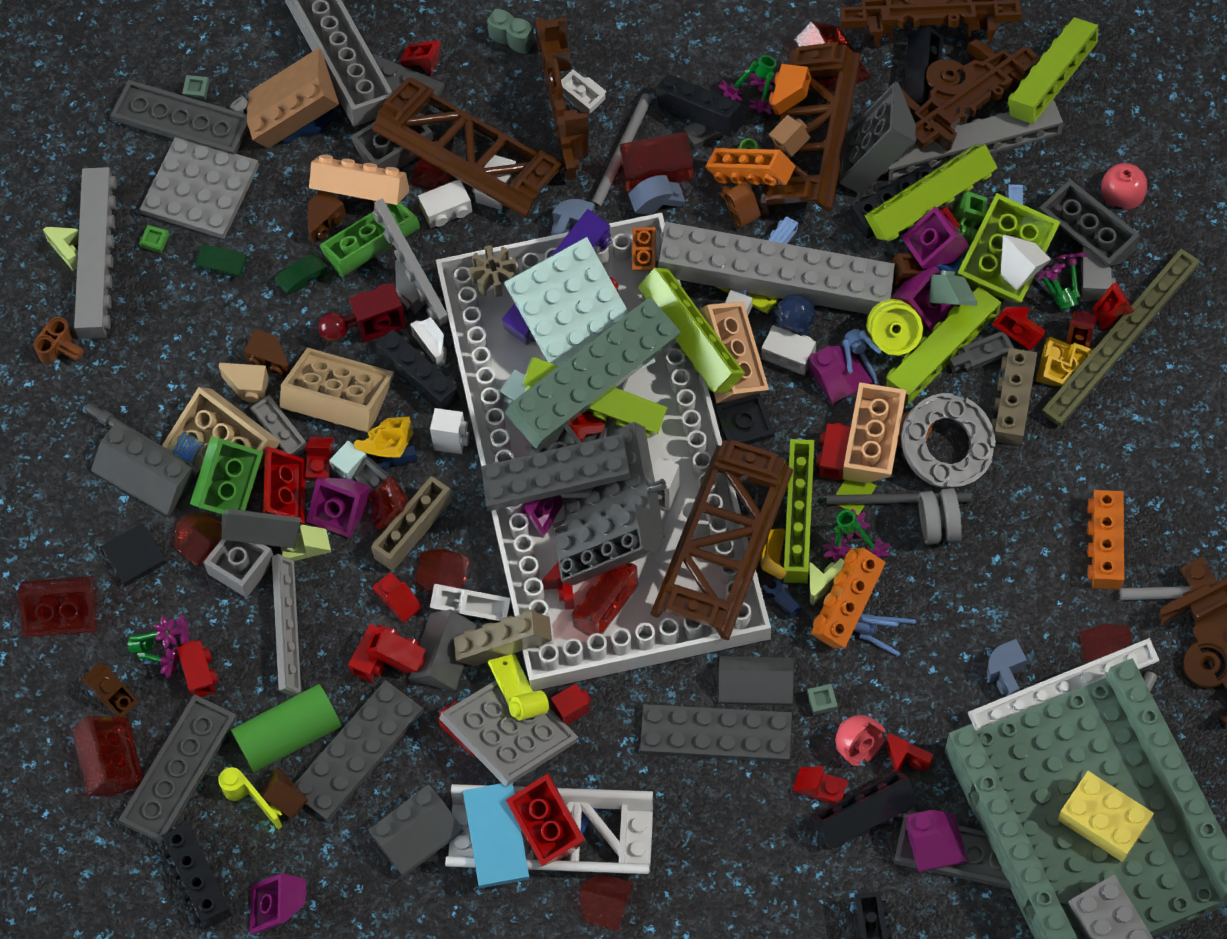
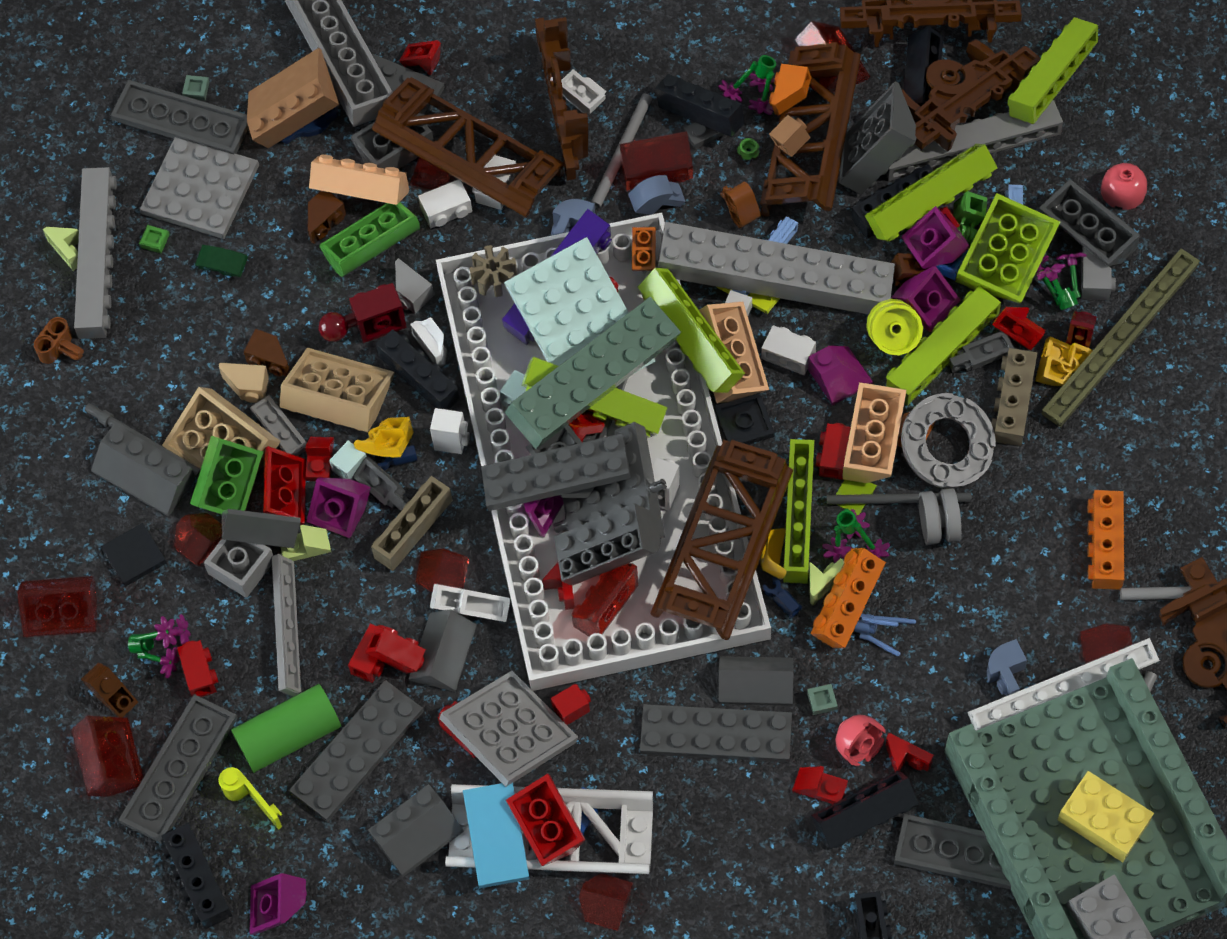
tile [172,432,205,464] -> none
light grey hinge [230,96,248,114] -> none
reddish brown slope [261,767,308,819] -> none
dark green slope [274,253,327,294] -> none
clear red slope [368,475,409,530] -> none
light grey plate [372,198,448,327] -> none
red slope [372,572,422,623] -> none
dark tan brick [454,610,552,666] -> none
sand green brick [487,9,535,54] -> none
neon yellow door [488,654,549,721] -> none
orange brick [705,148,796,186] -> none
dark blue animal [775,295,816,336] -> none
medium blue plant [842,329,881,385] -> none
magenta slope [906,810,968,873] -> none
sand green slope [929,270,977,306] -> none
white slope [1000,234,1051,291] -> none
red slope [1092,283,1134,329] -> none

